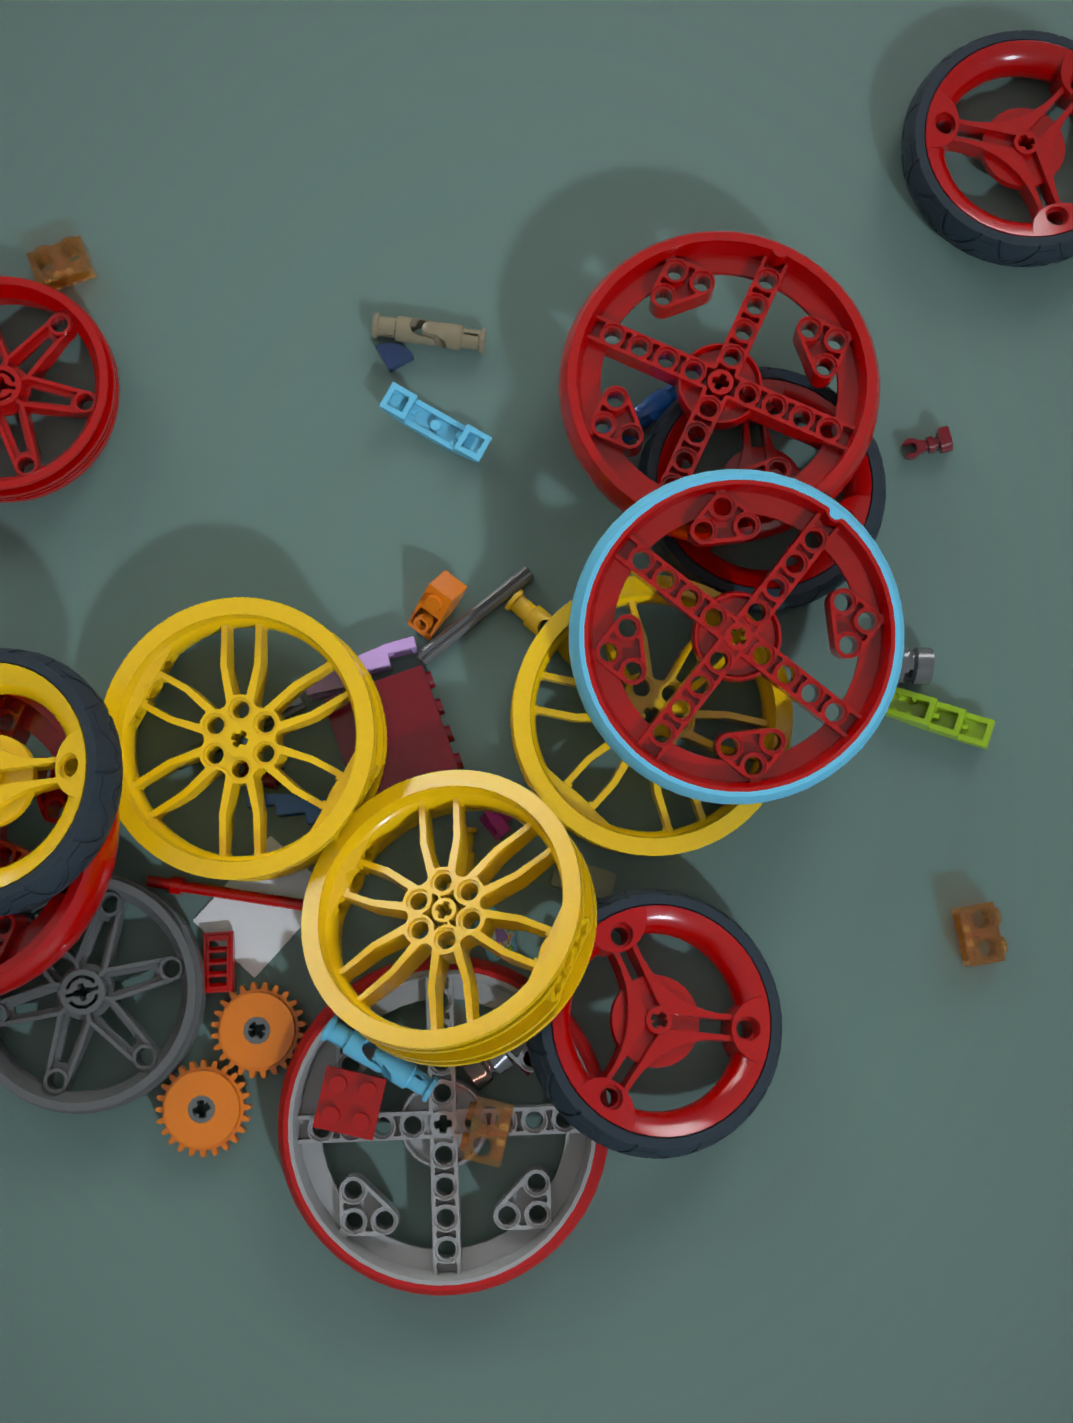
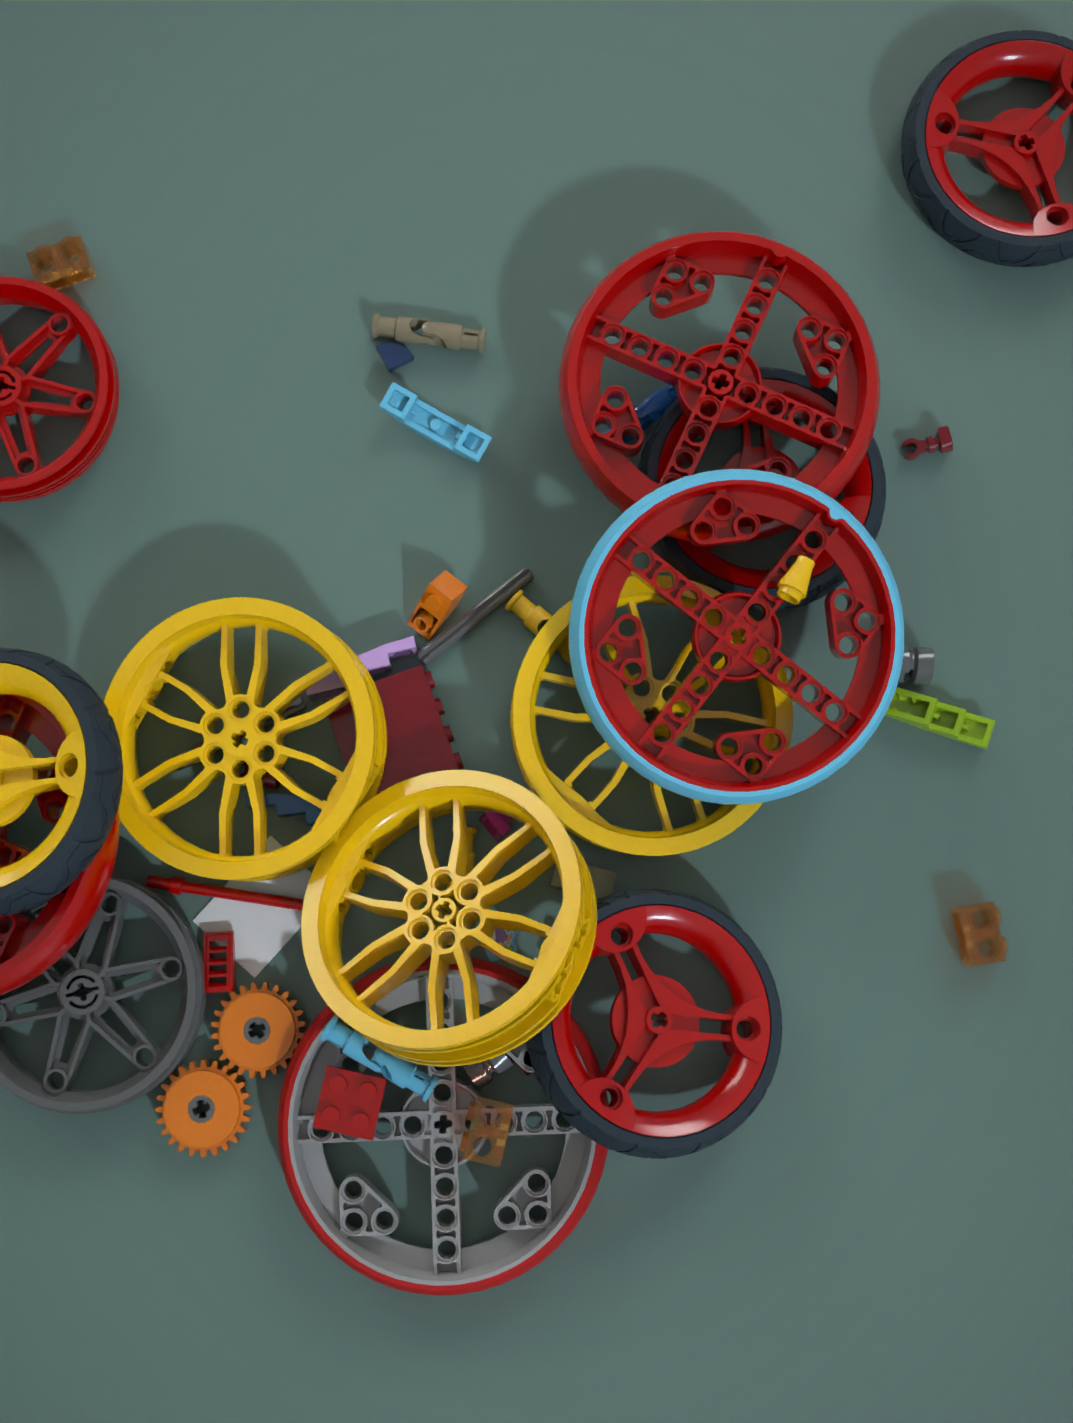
none -> yellow cone [777,555,815,604]

